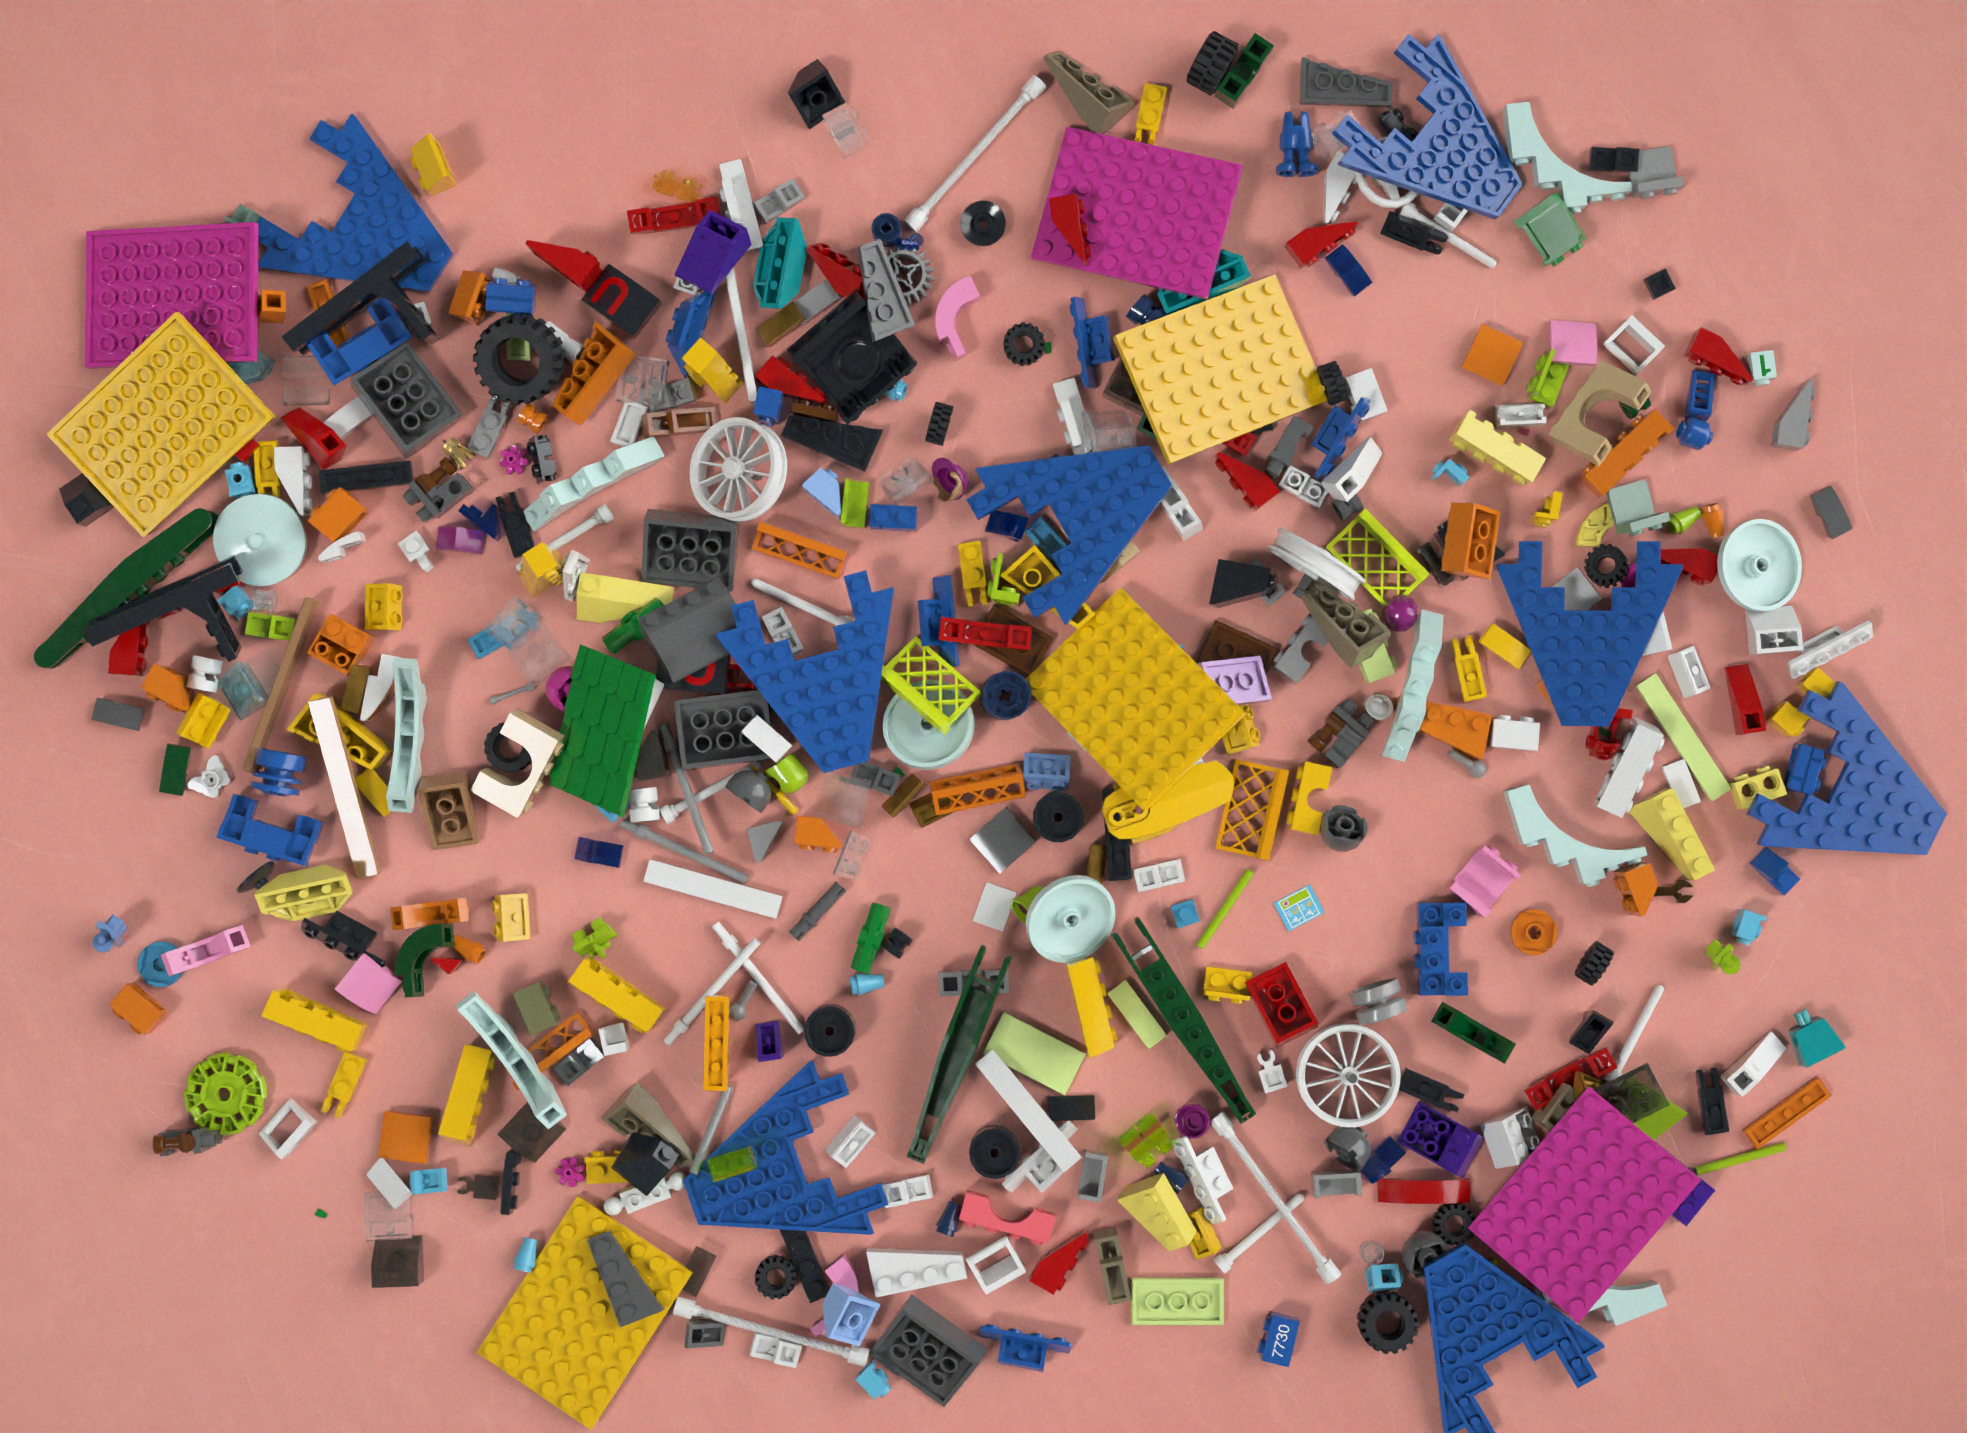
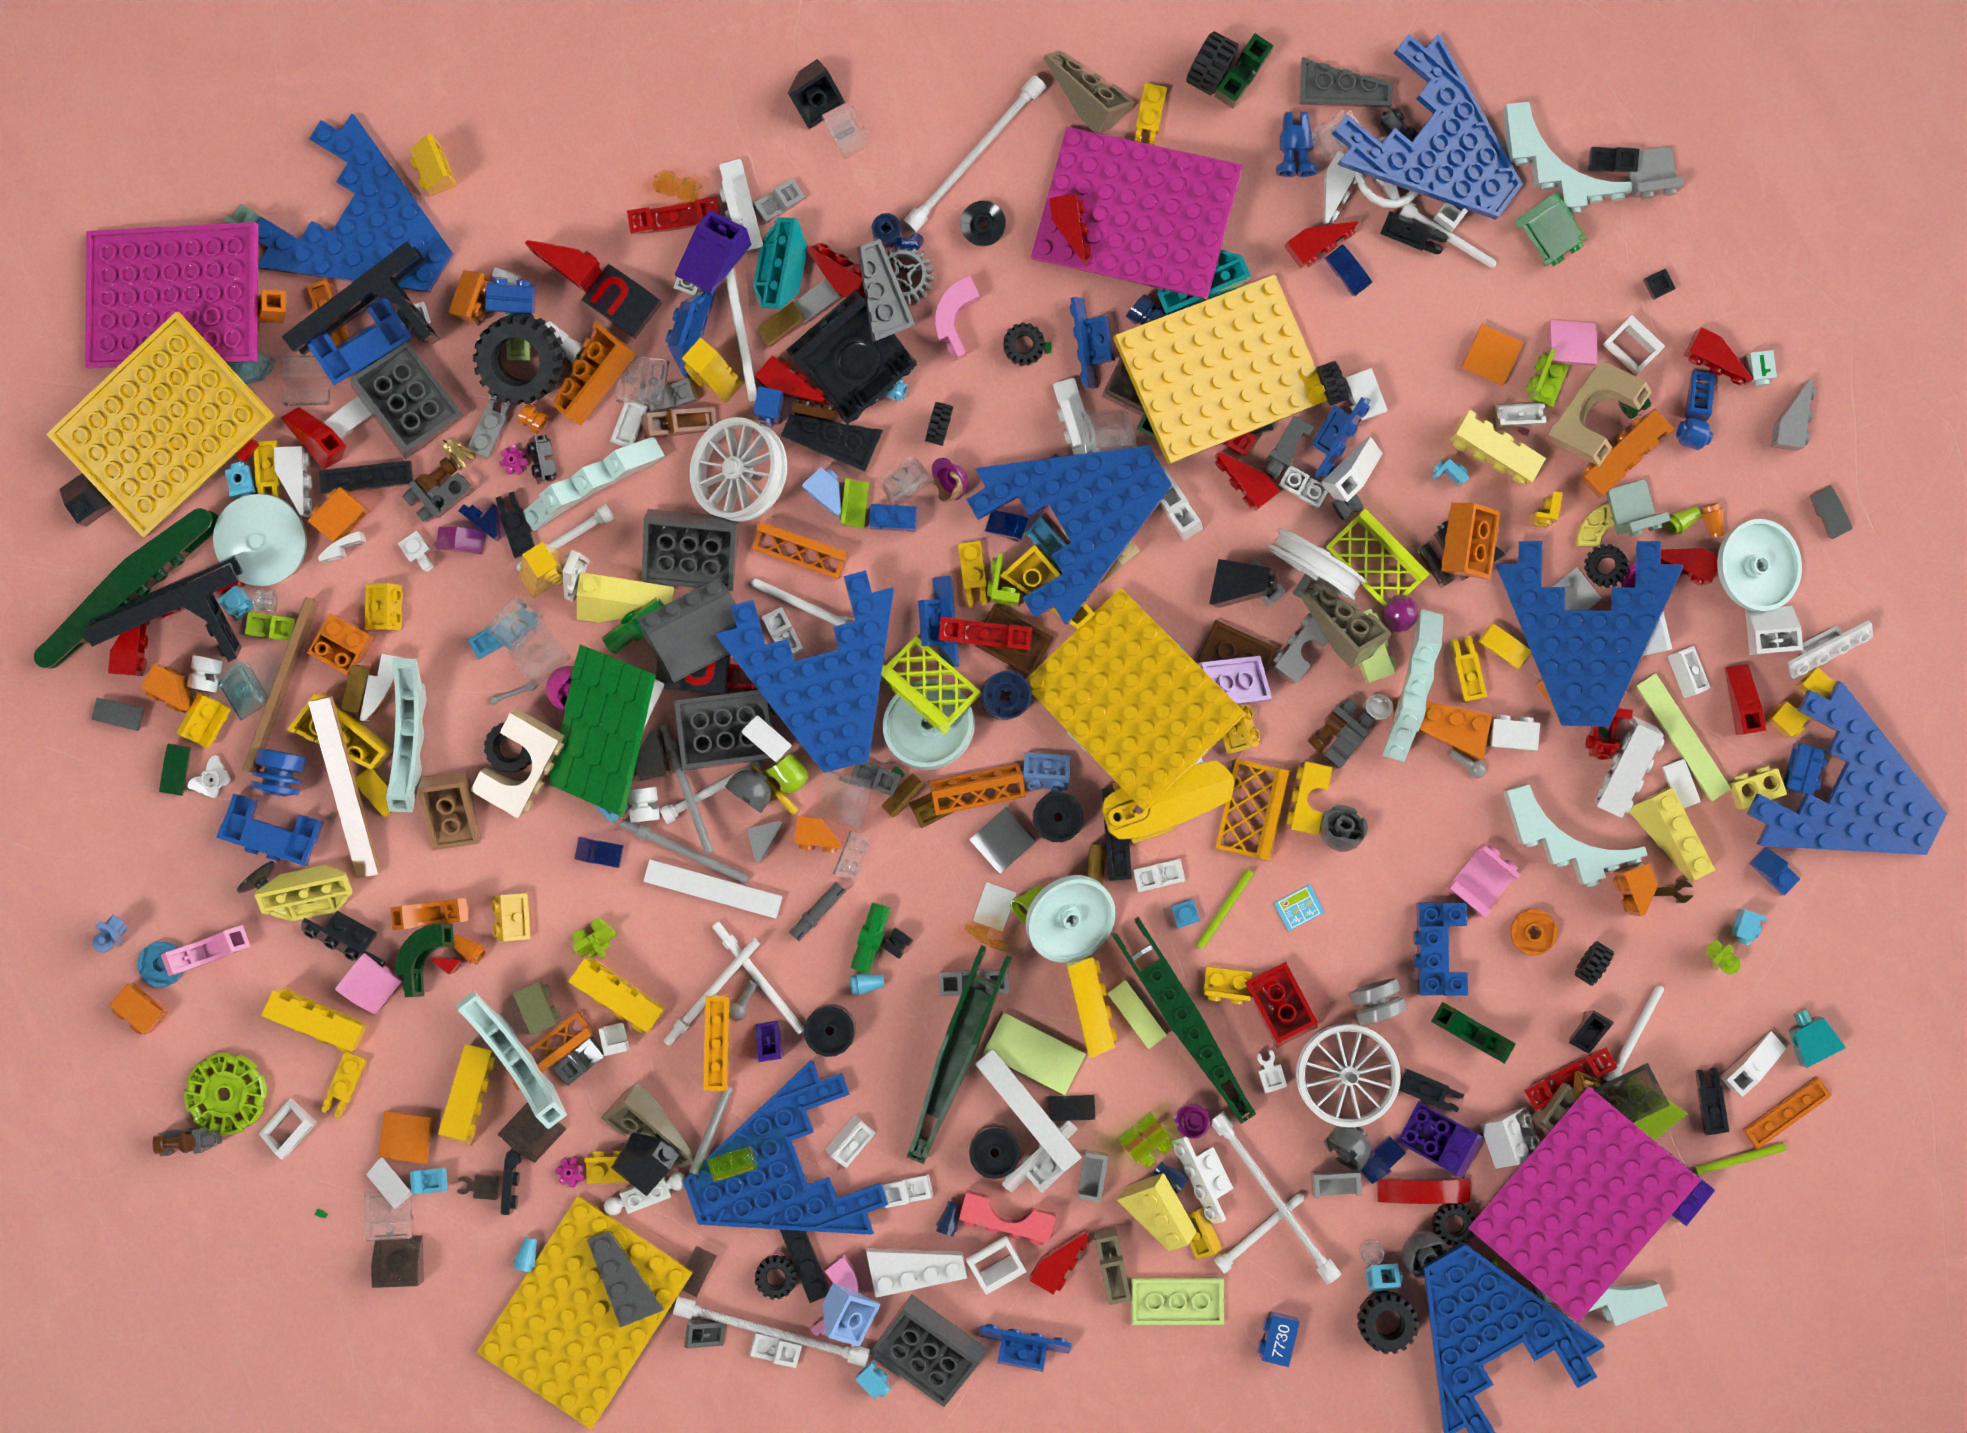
none -> clear yellow slope [965,923,1009,952]

